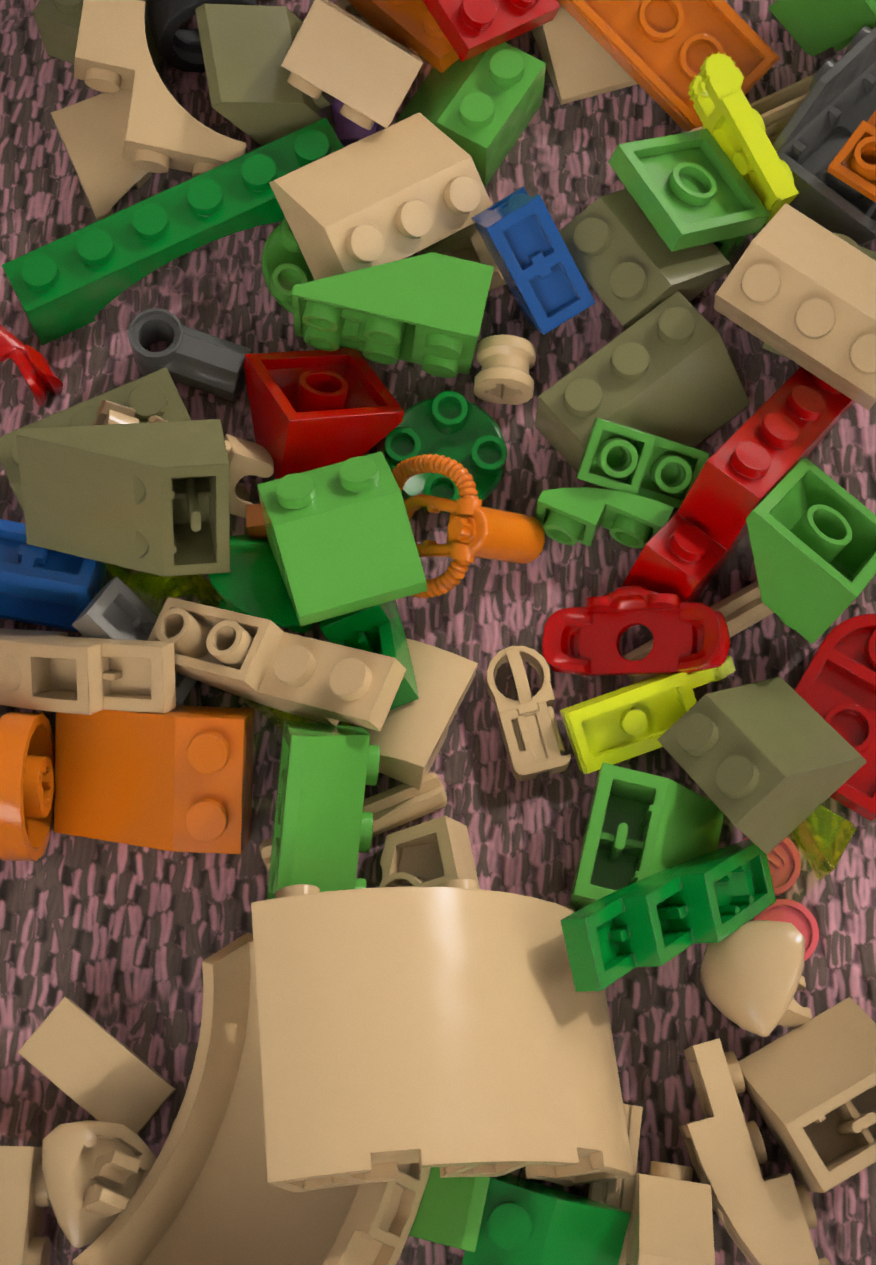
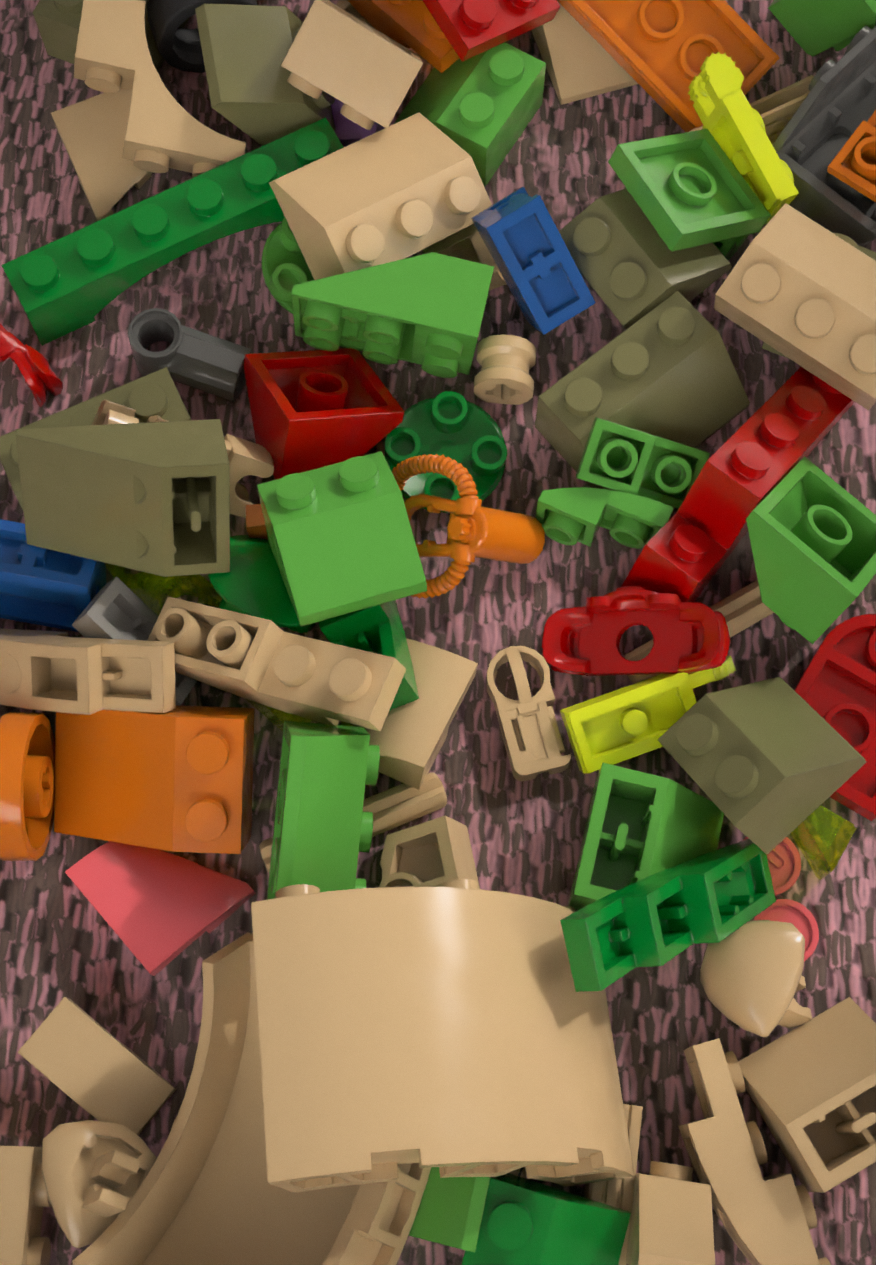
none -> coral slope [65,841,255,976]

